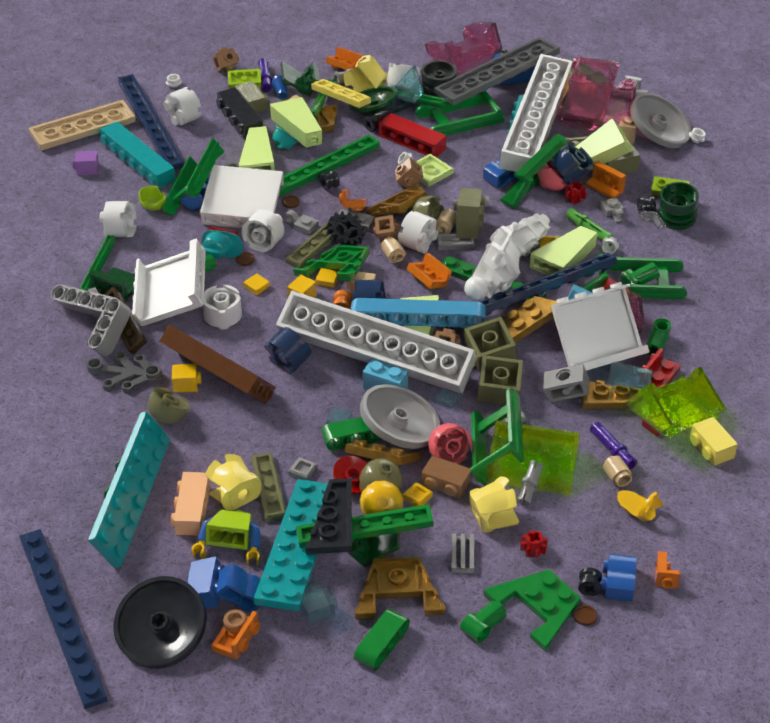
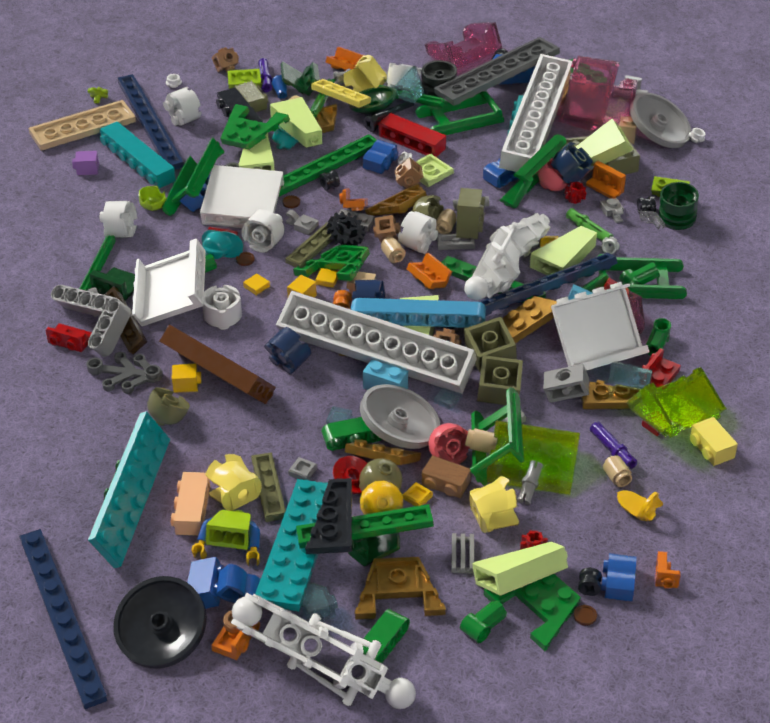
none -> red bracket [45,323,92,352]
none -> lime plant [87,87,108,103]
none -> green wing [220,104,290,150]
none -> white piece [231,592,416,709]
none -> blue brick [363,140,399,174]
none -> tan brick [465,428,498,454]
none -> yellowish green slope [472,542,568,596]

